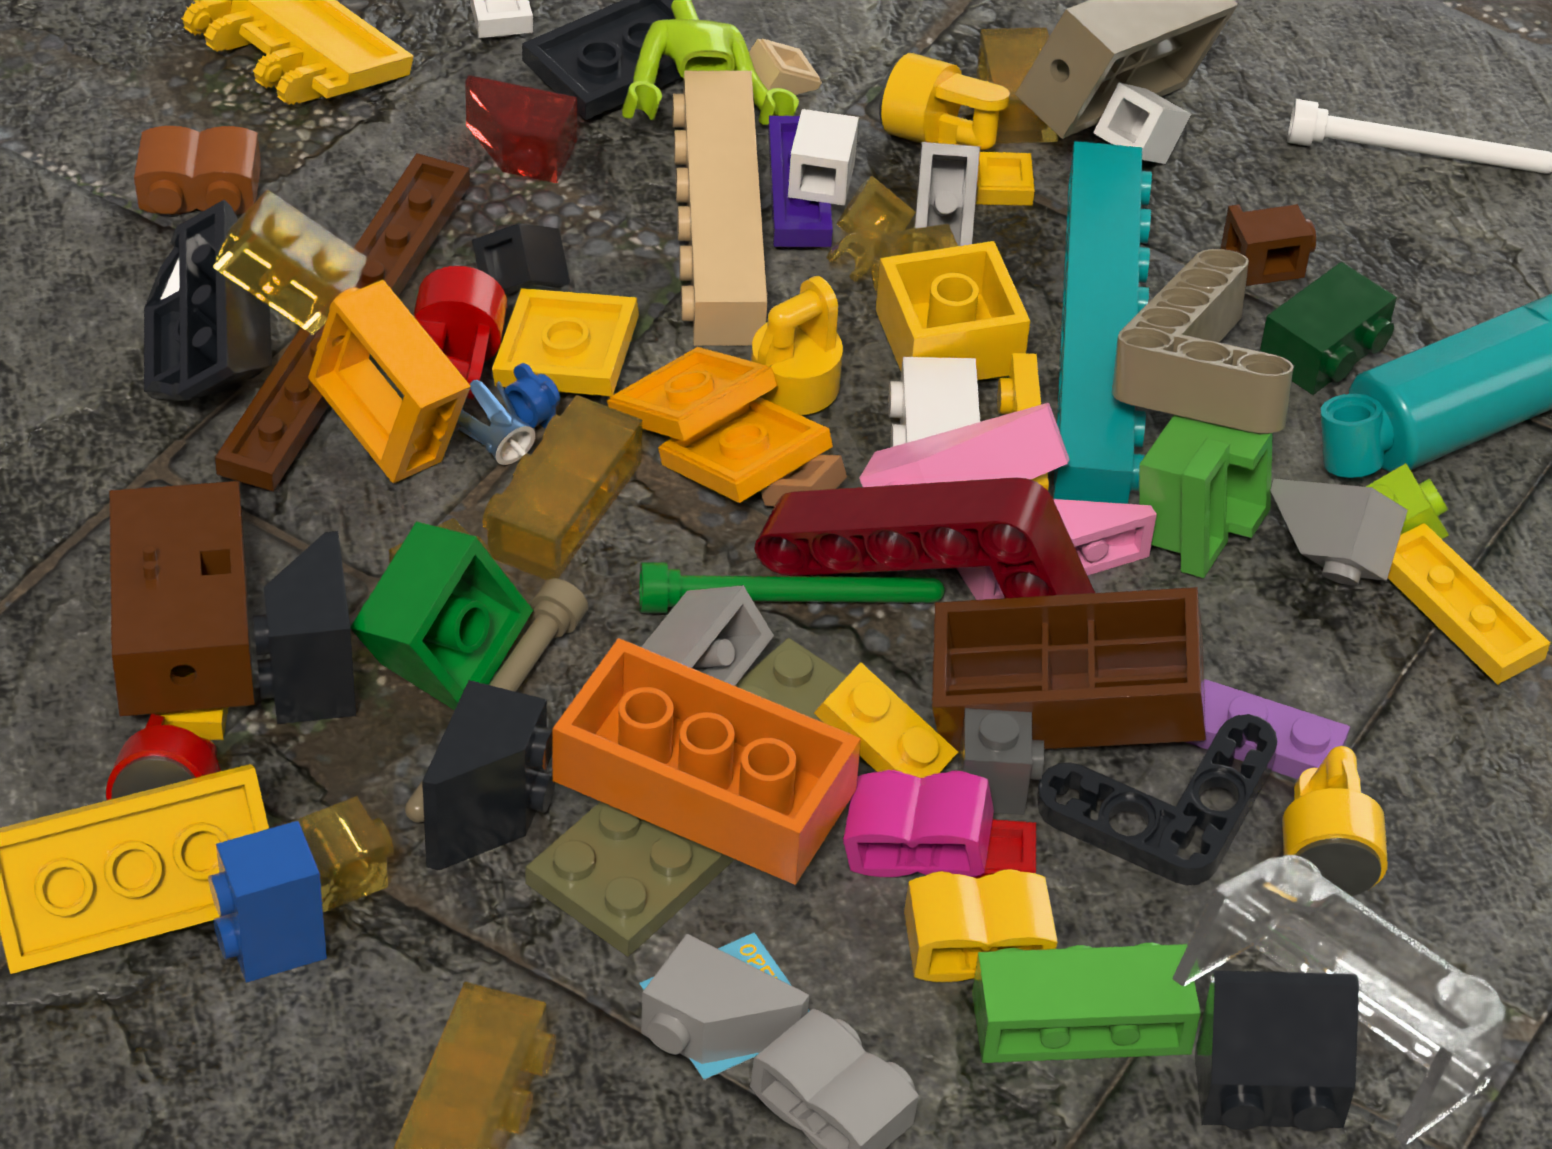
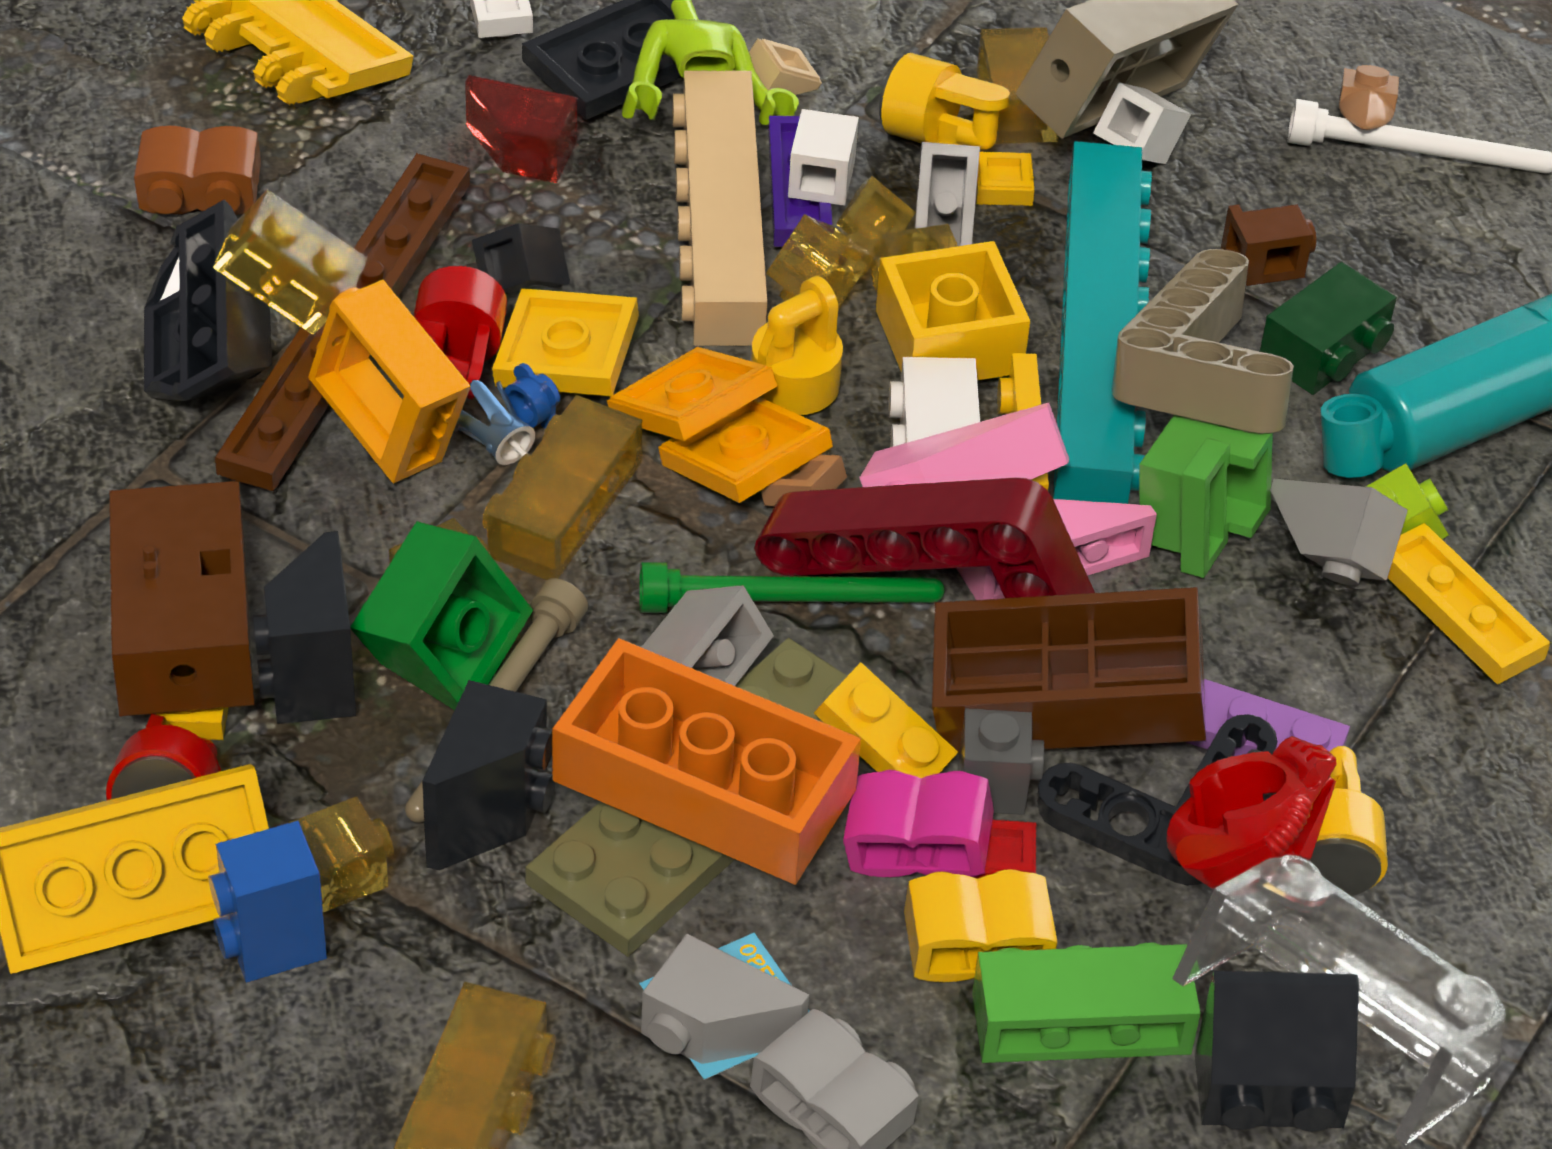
none -> clear yellow brick [766,214,873,310]
none -> red helmet [1167,736,1337,890]
none -> medium nougat plate [1339,65,1399,130]

